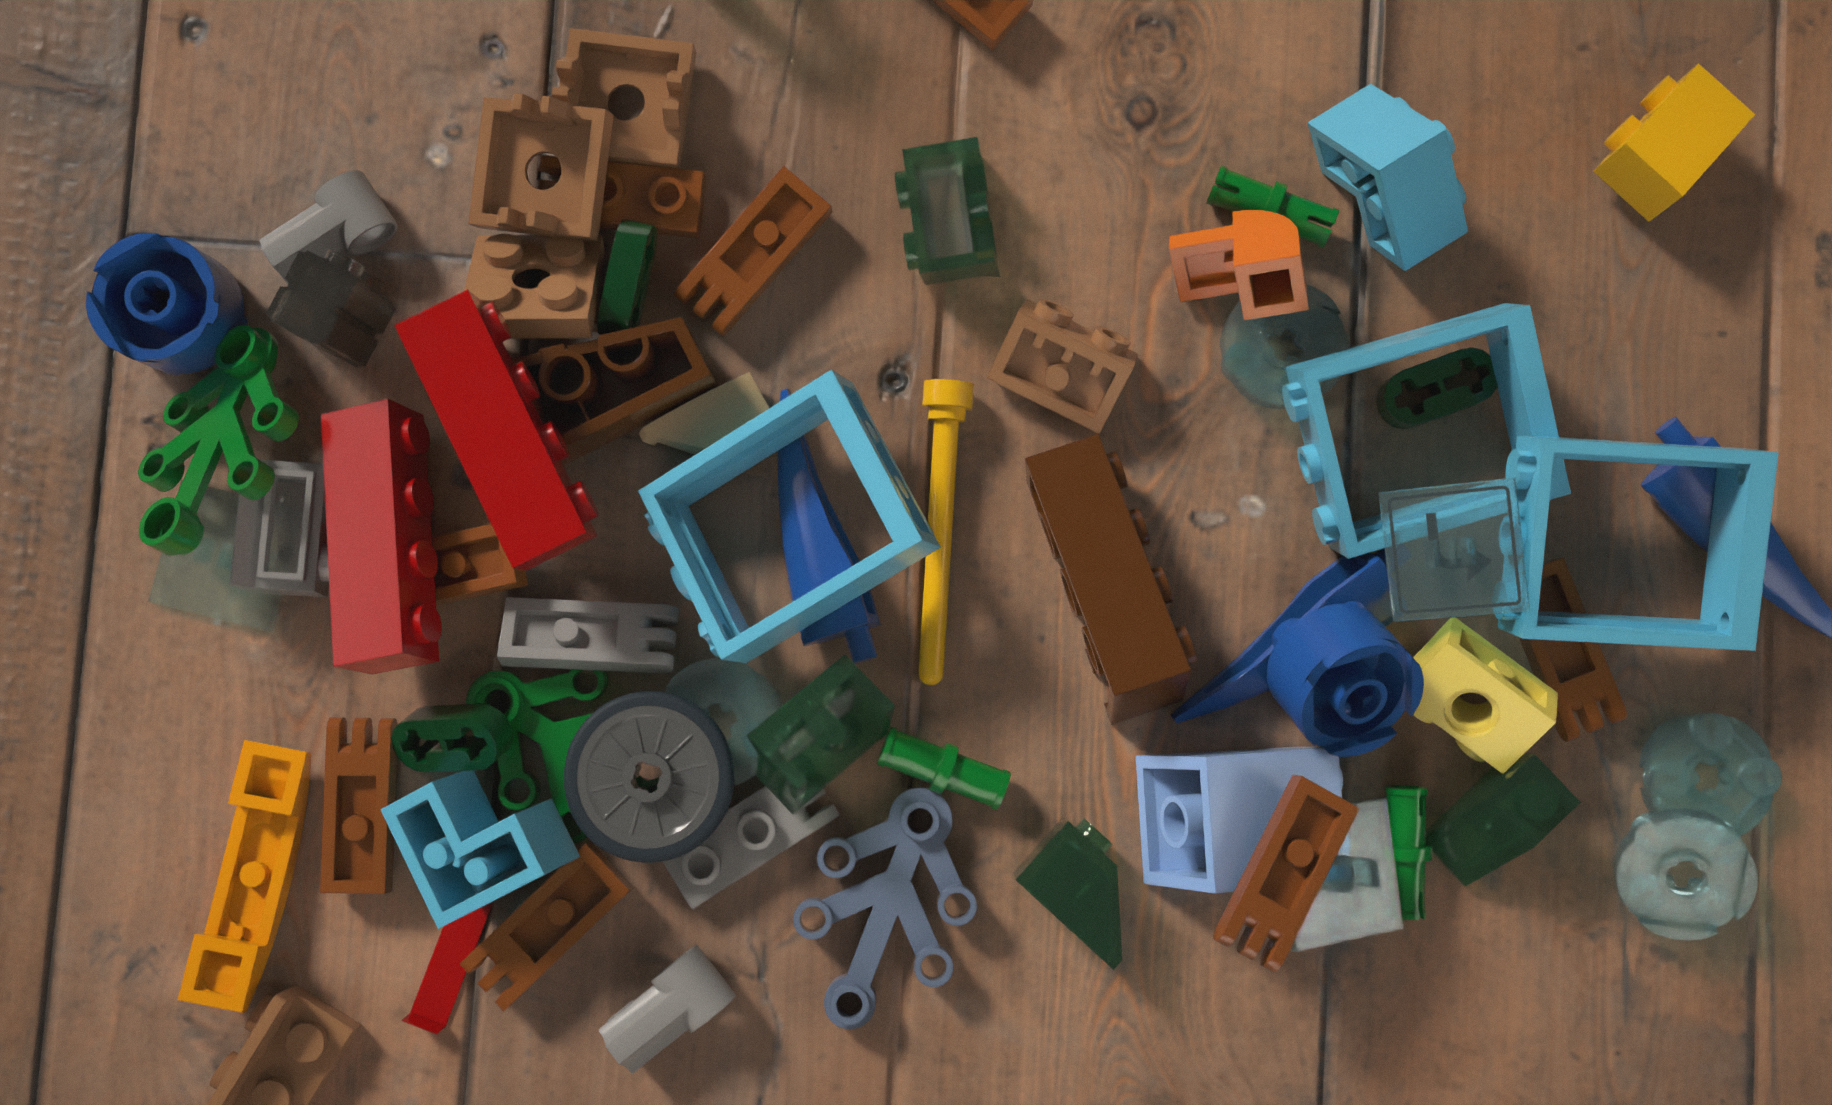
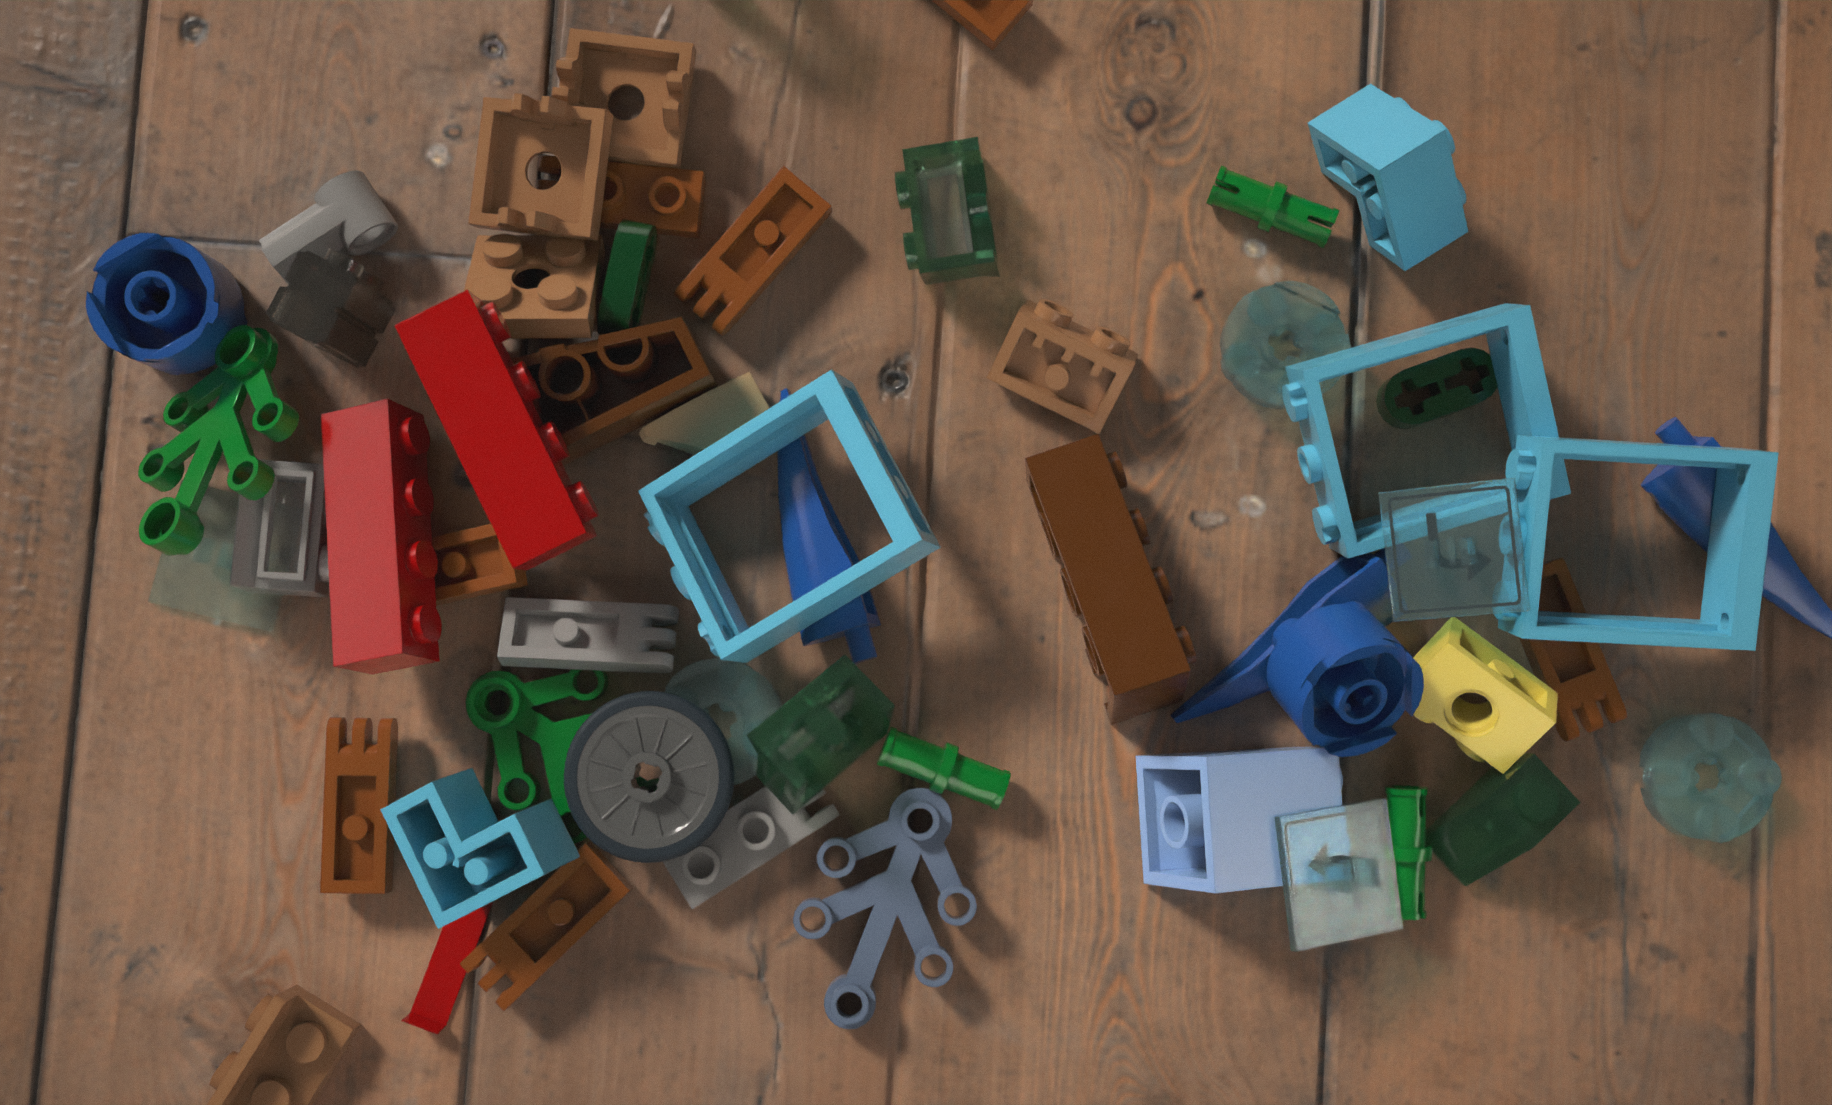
light orange slope [177,740,311,1013] -> none
dark green beam [391,703,513,772] -> none
light grey piece [599,944,737,1074] -> none
yellow piece [918,379,974,685] -> none
clear green slope [1012,817,1122,970] -> none
orange brick [1169,210,1309,320] -> none
dark orange hinge [1213,775,1360,972] -> none
yellow brick [1593,63,1756,222] -> none
clear light blue plate [1613,808,1758,941] -> none

